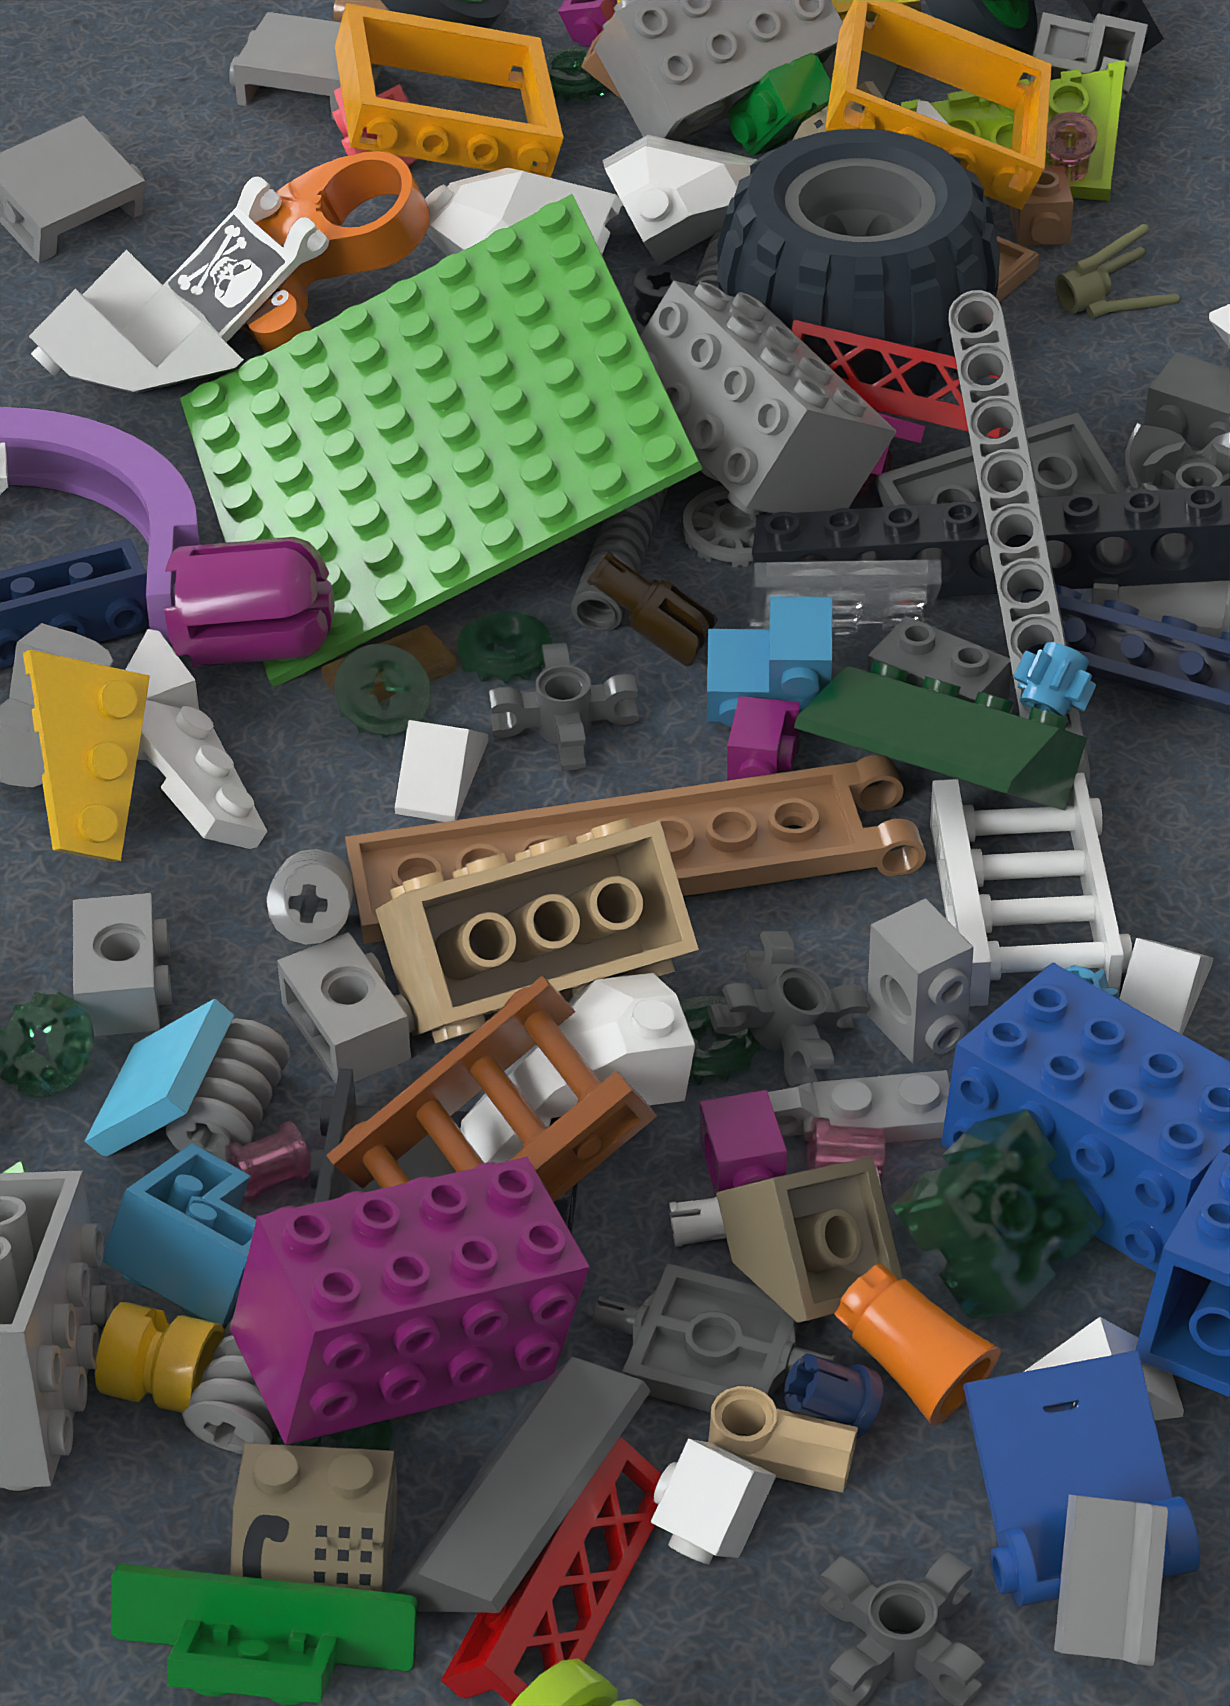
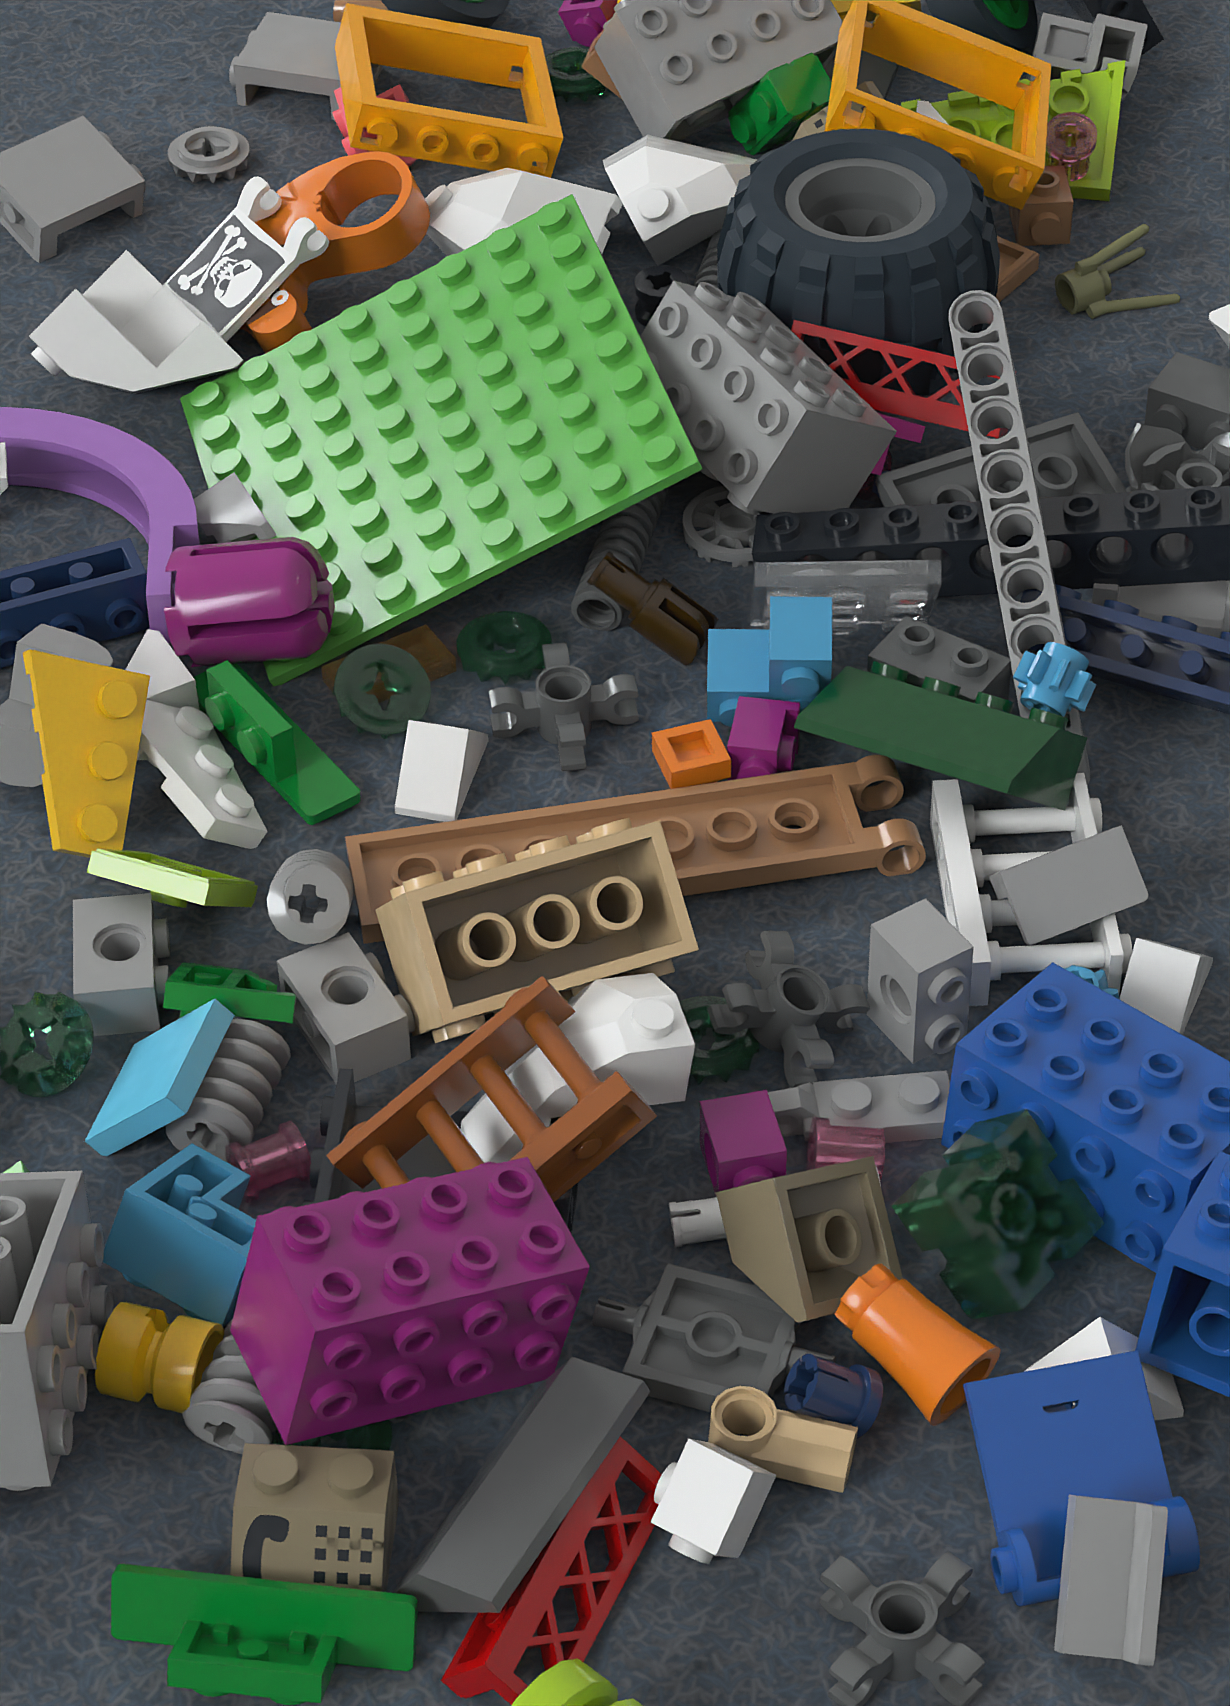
none -> plate [87,848,258,908]
none -> green wing [163,962,296,1023]
none -> light grey gear [168,126,250,183]
none -> light grey slope [193,472,276,543]
none -> green bracket [193,660,361,825]
none -> orange tile [652,719,731,789]
none -> light grey panel [989,825,1148,945]

